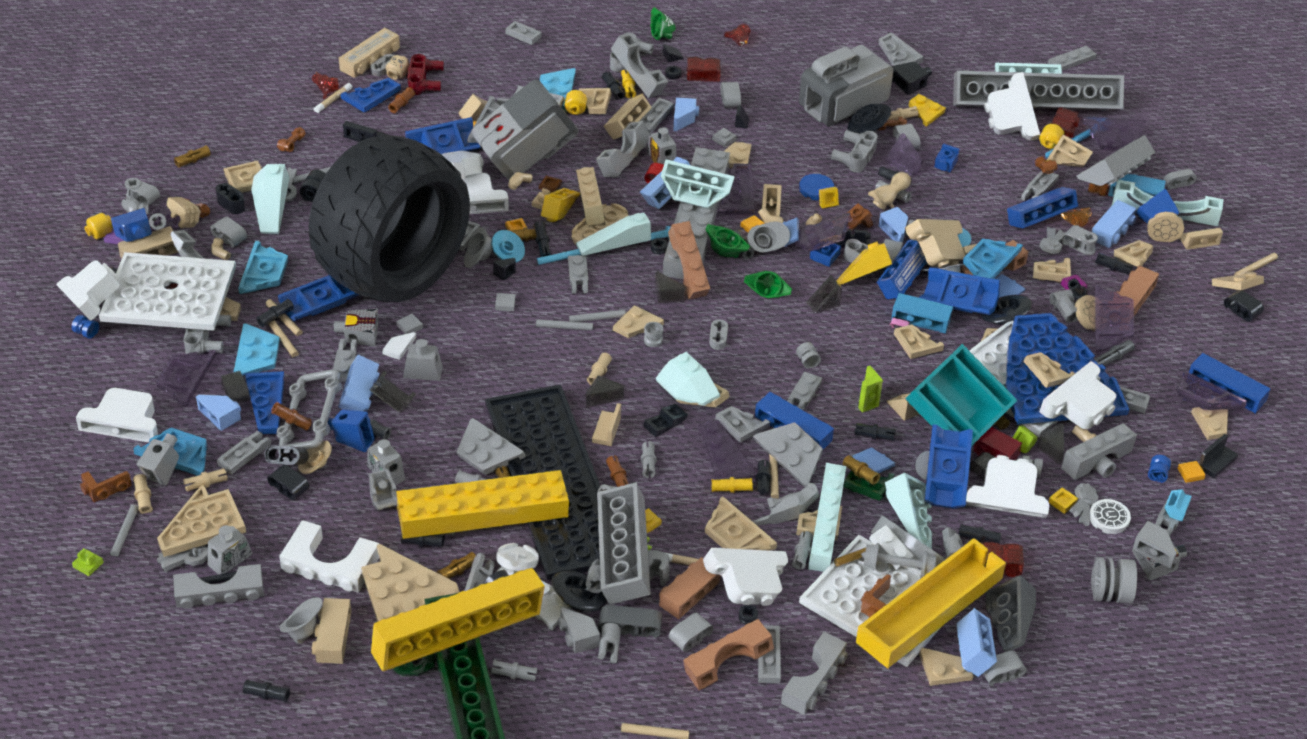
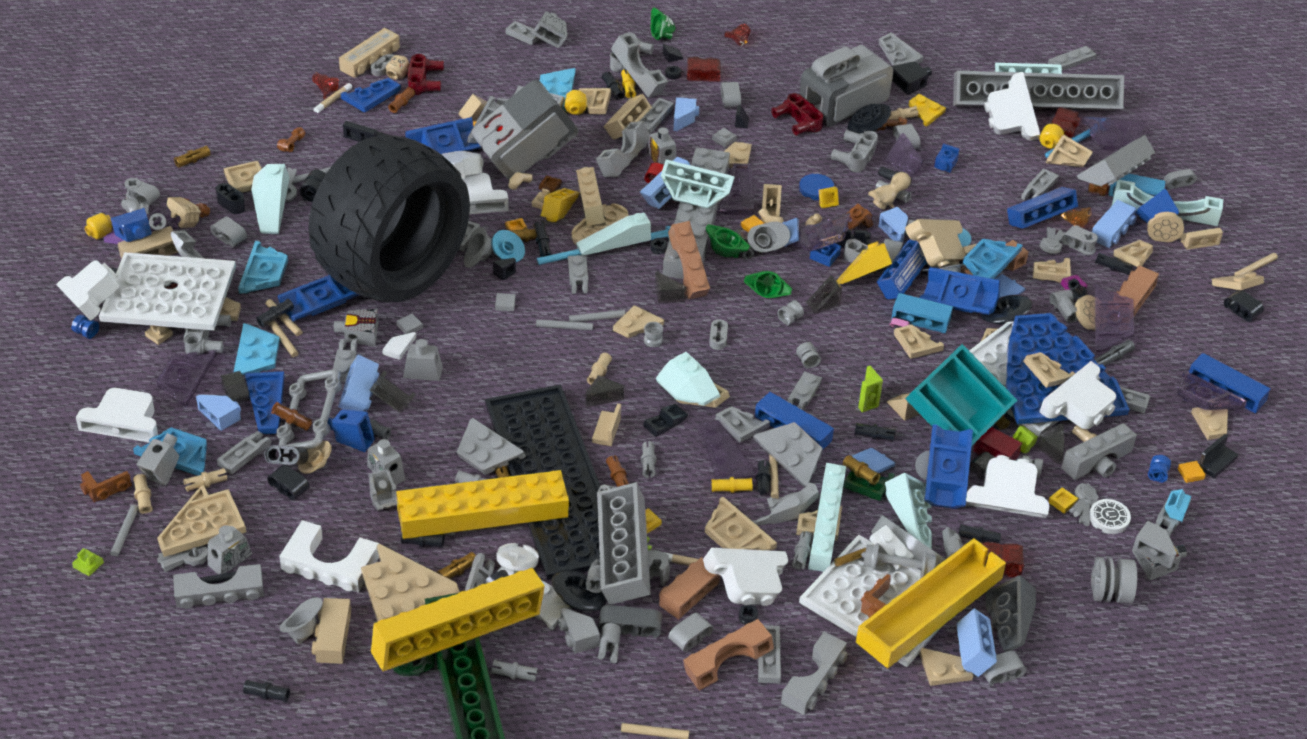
tan arm [211,238,231,260] -> none
dark orange bar [1035,156,1058,174] -> none
none -> tan tile [145,325,173,345]
none -> light grey torso [532,11,567,48]
none -> dark red piece [771,93,823,136]
none -> light grey wheel [777,301,804,325]

